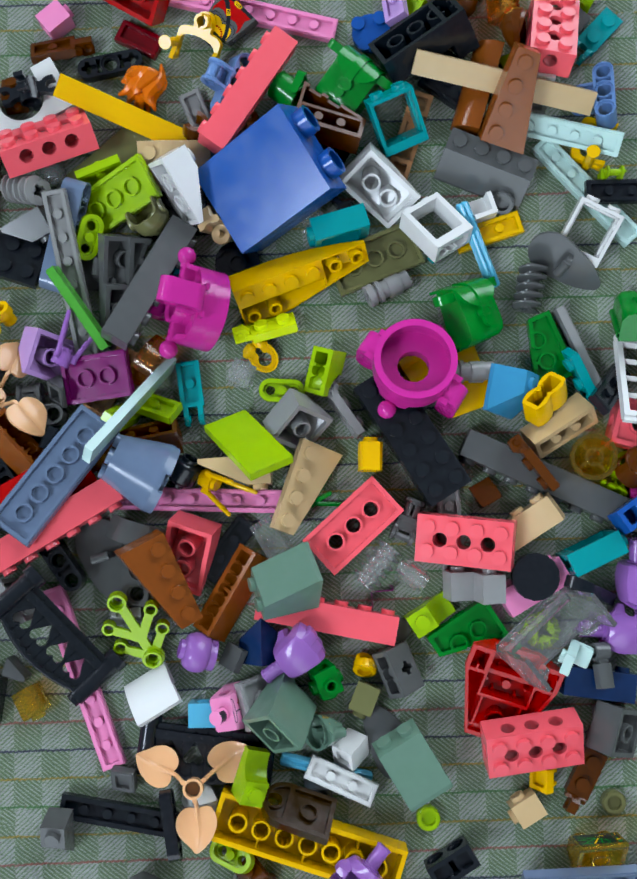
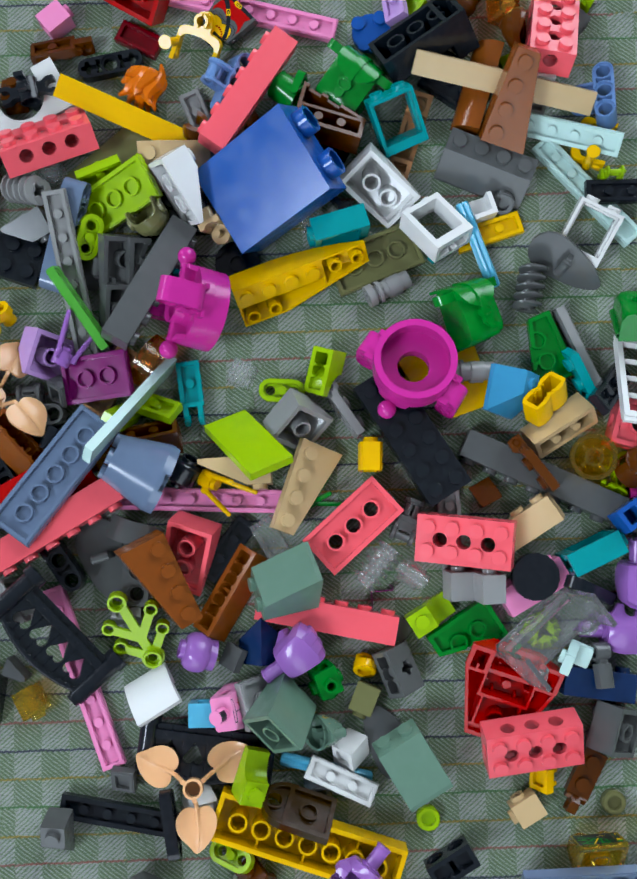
neon yellow hinge [232,312,298,344] -> none
yellow piece [243,340,279,373] -> none
teal hinge [576,7,623,66] -> none

